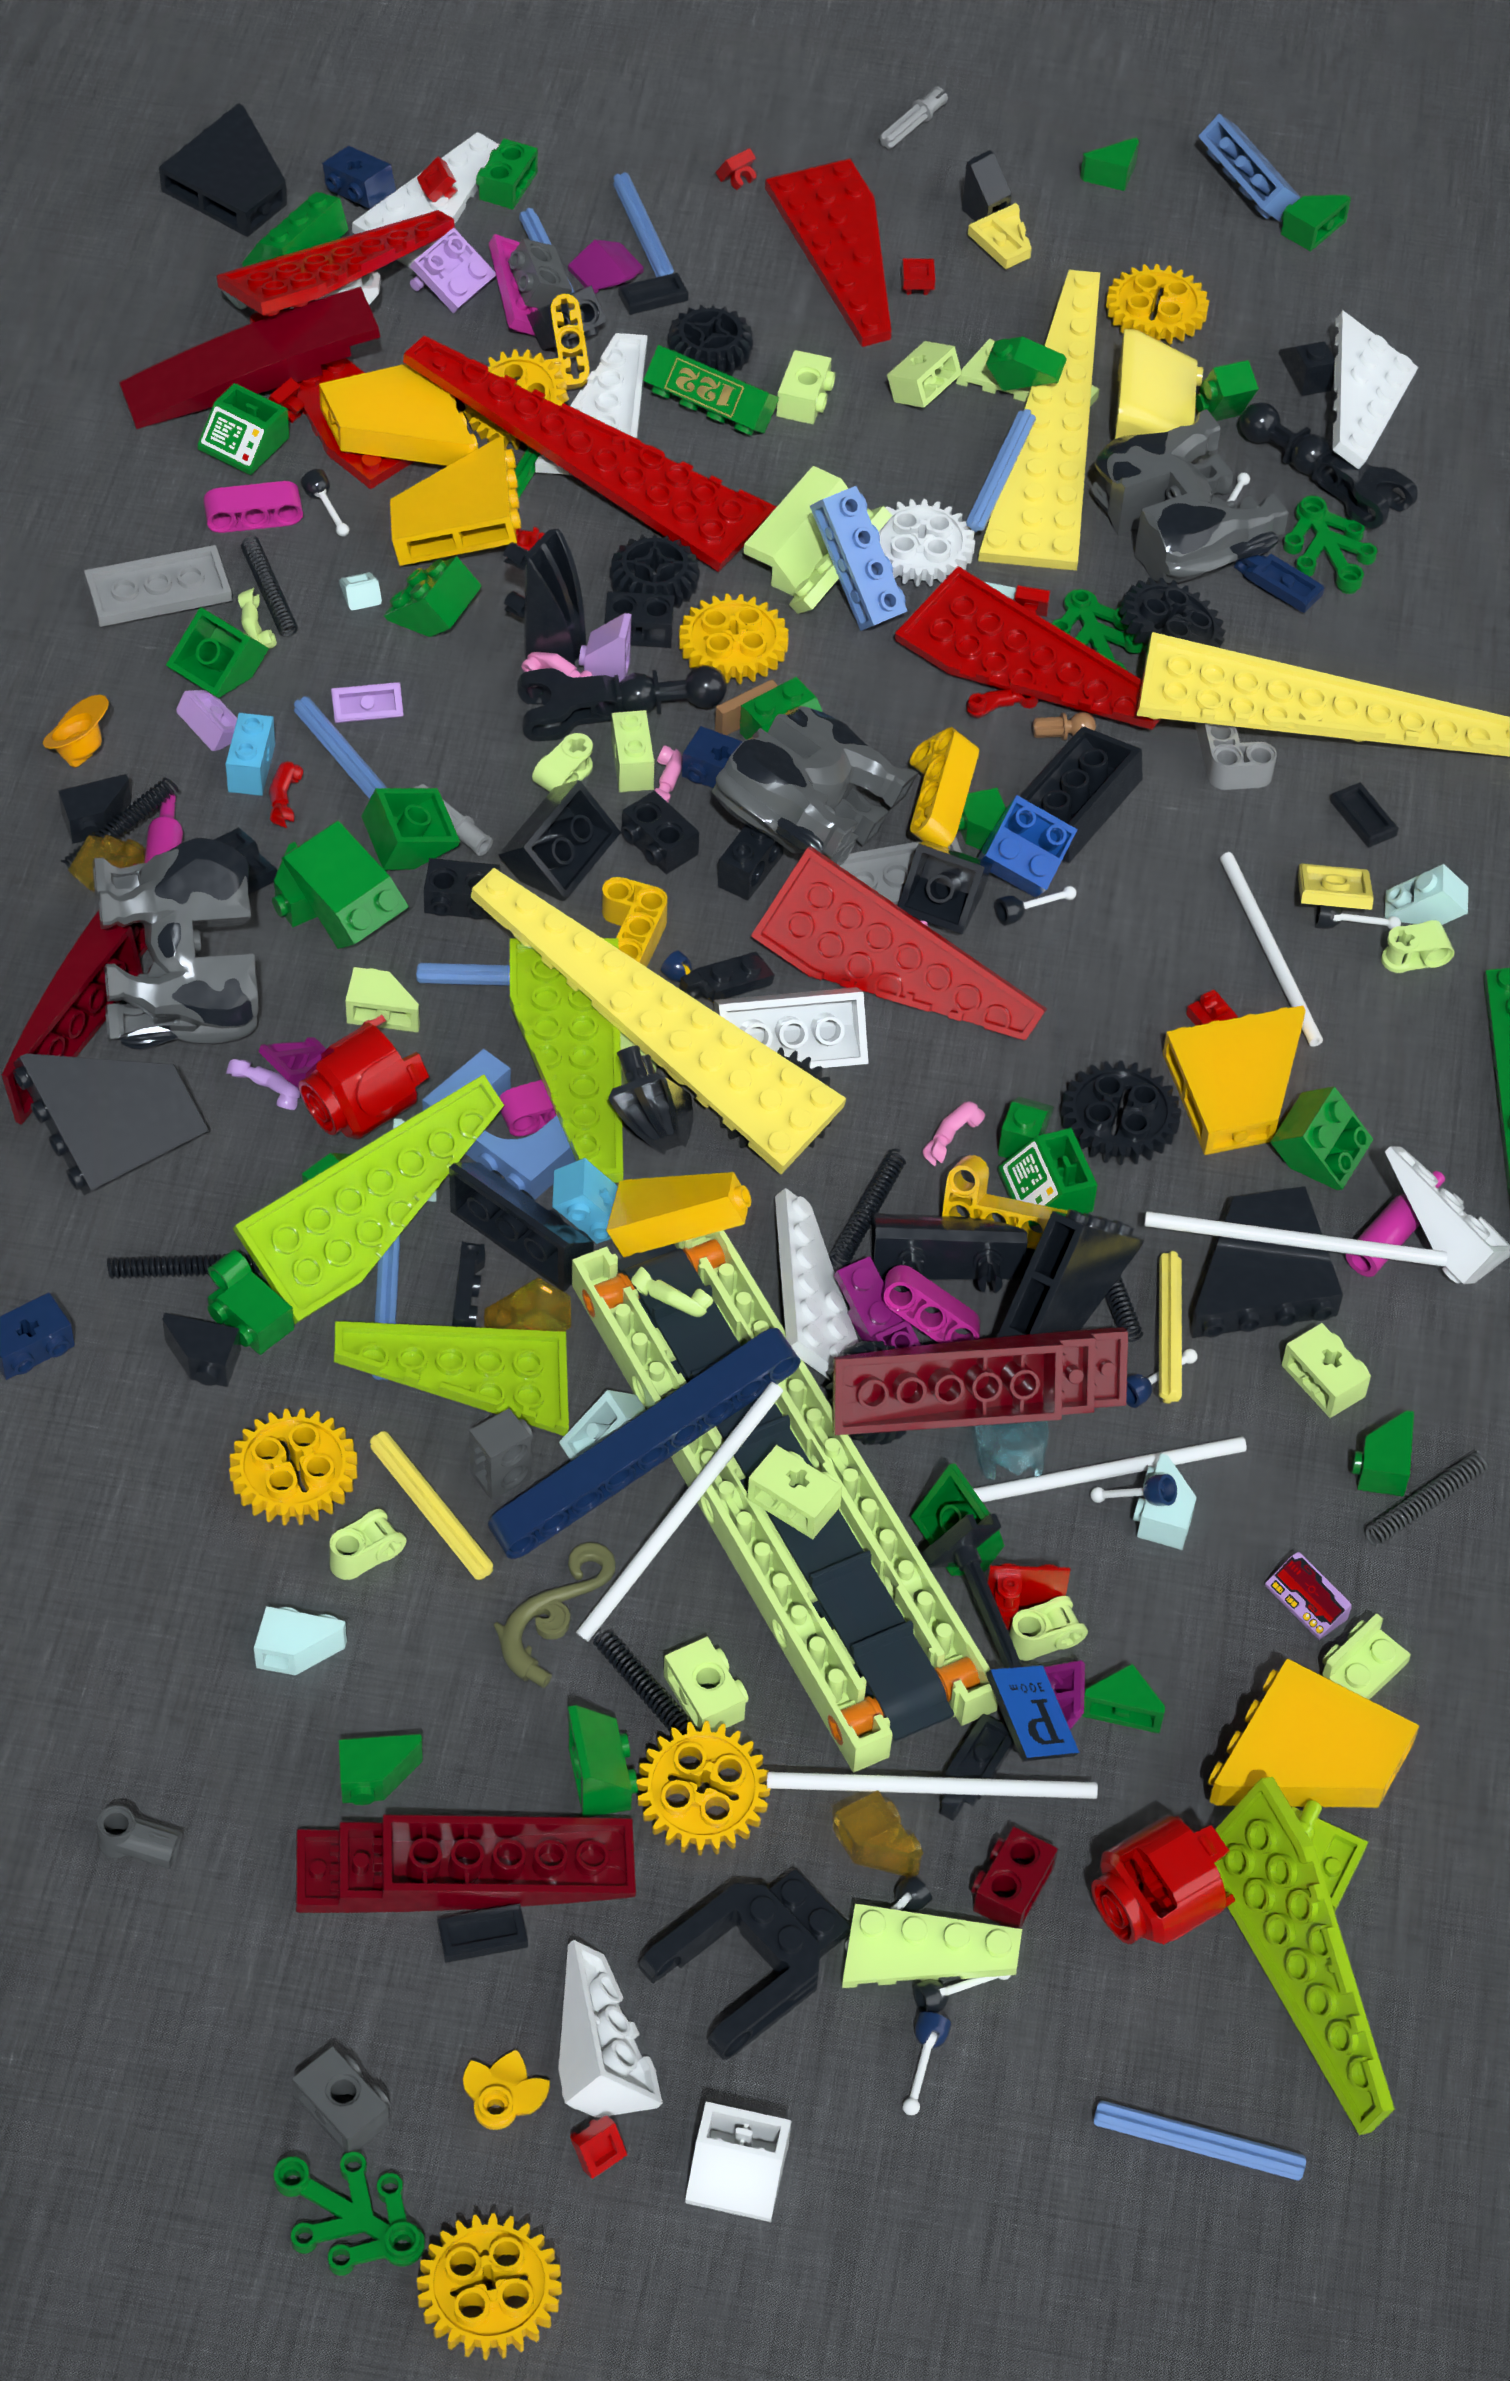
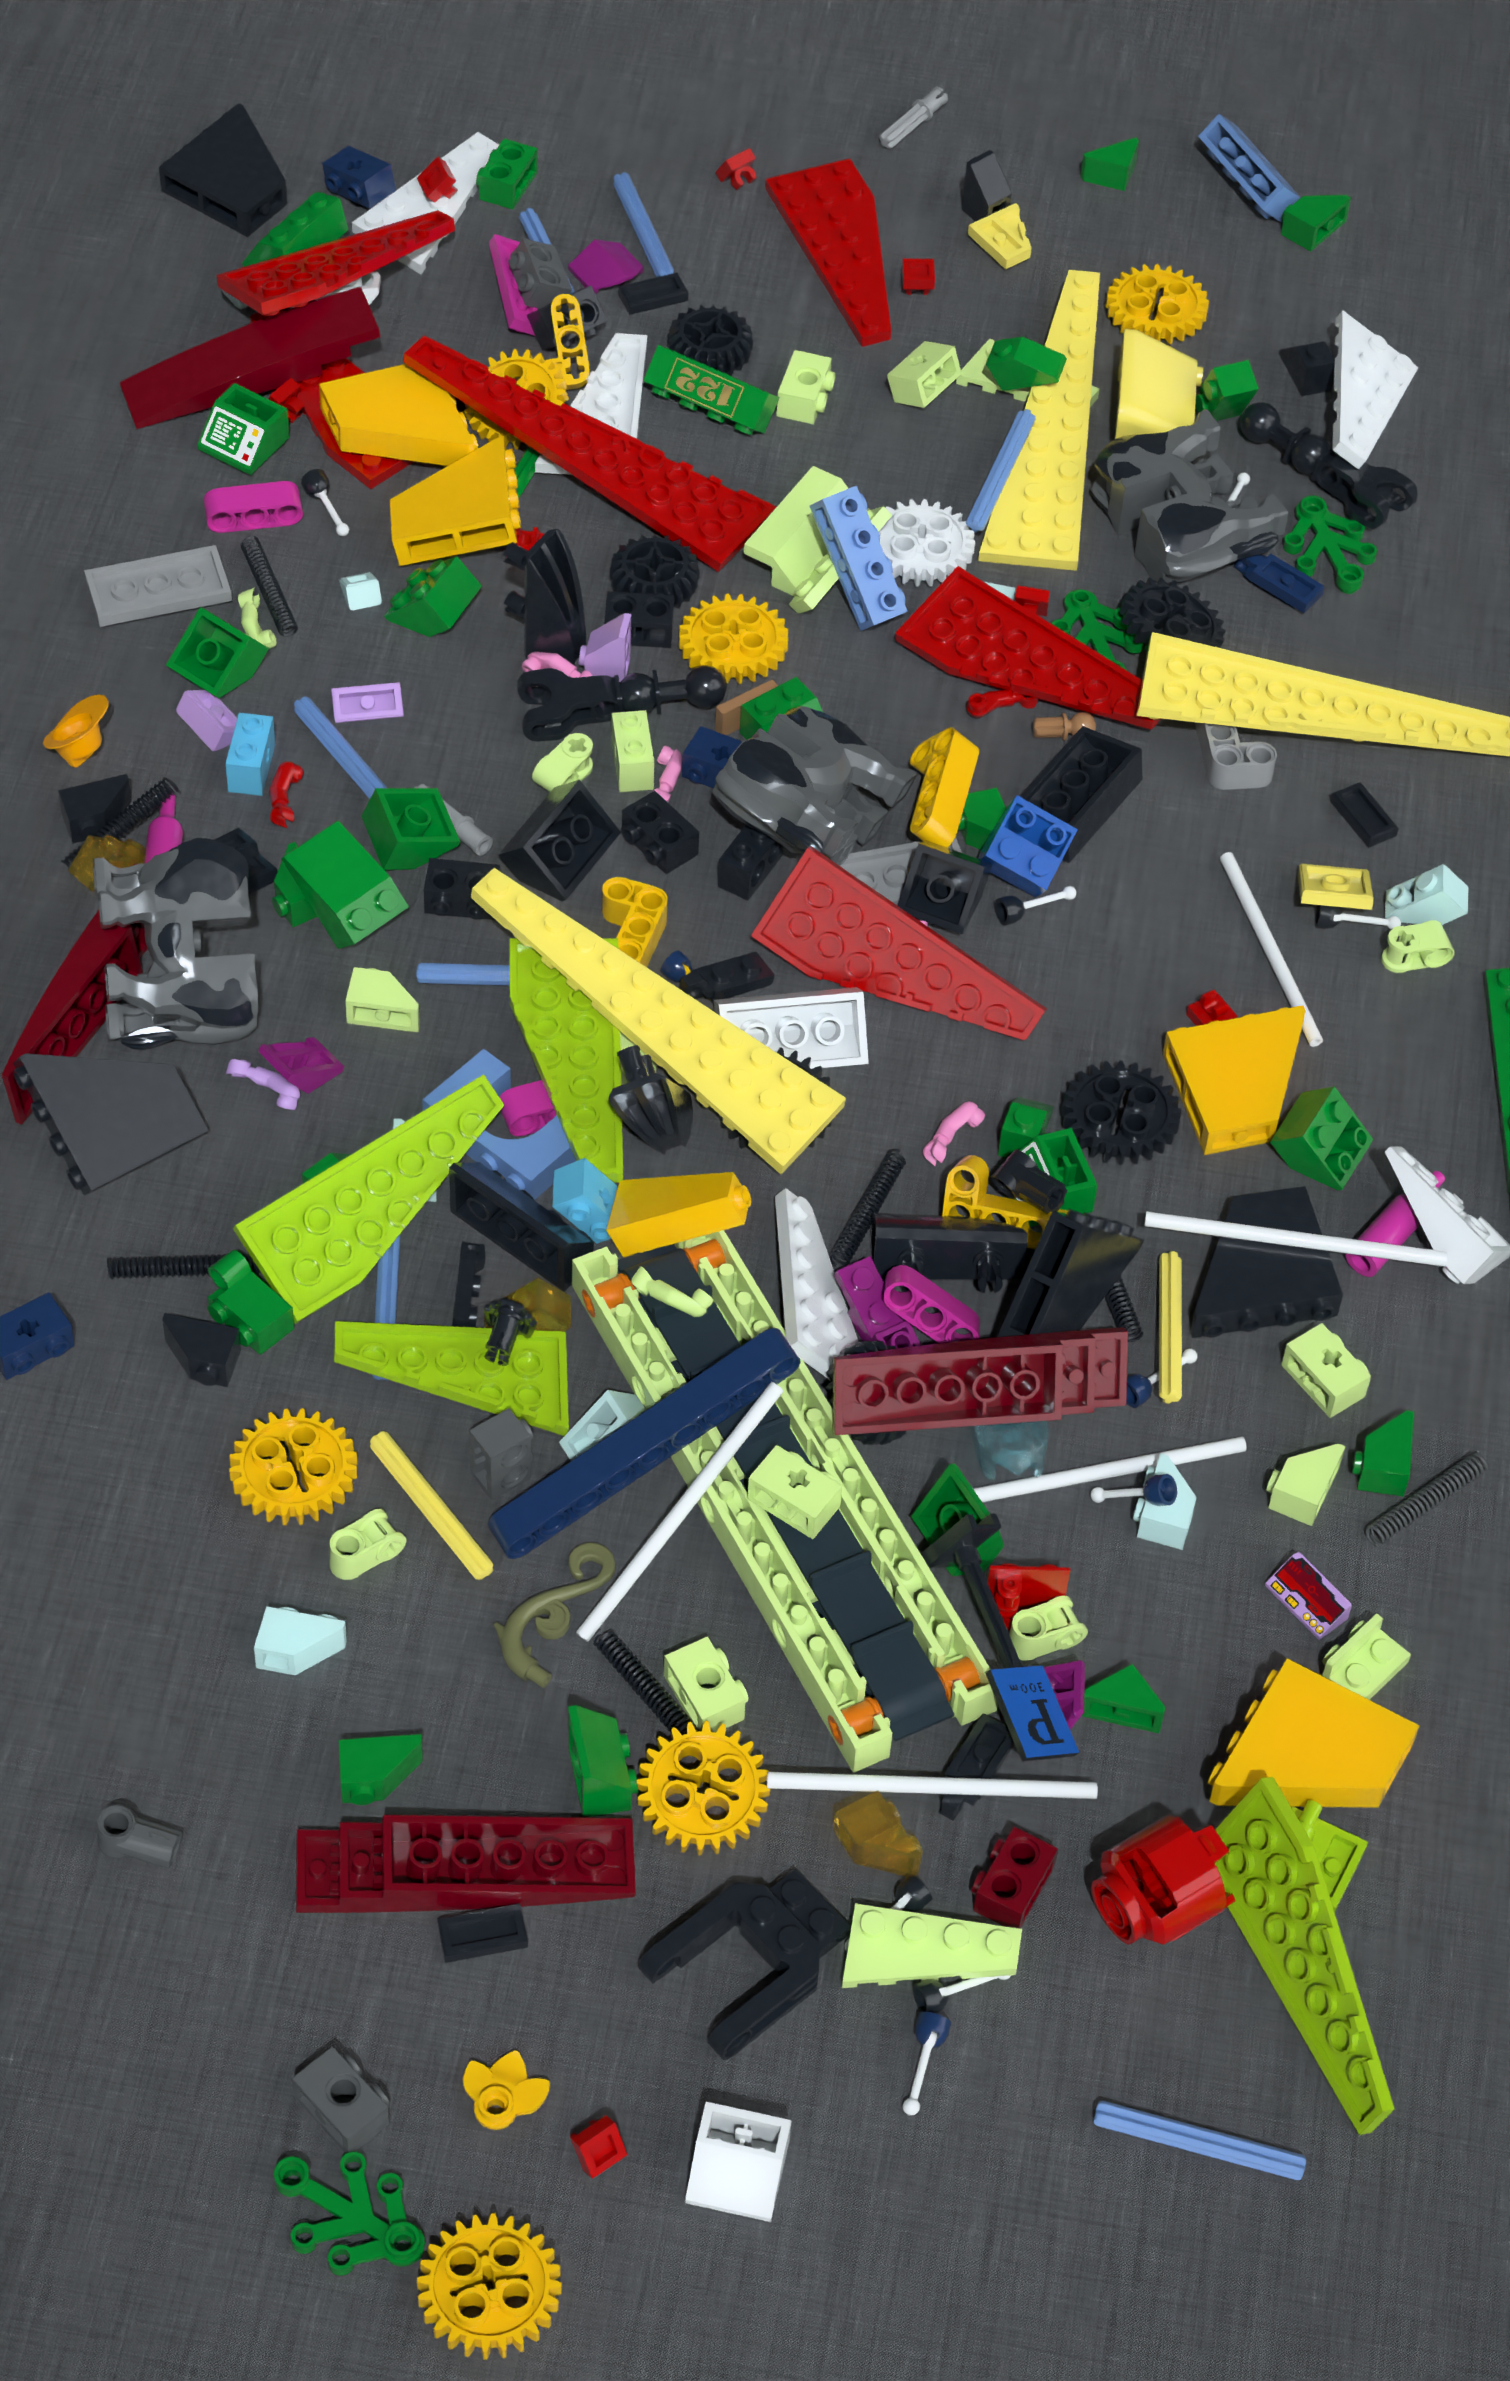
red piece [298,1015,429,1140] -> none
lavender plate [410,228,496,314] -> none
white wedge [558,1940,663,2118] -> none
none -> black connector [484,1298,537,1366]
none -> black piece [990,1149,1067,1214]
none -> yellowish green slope [1266,1444,1346,1526]

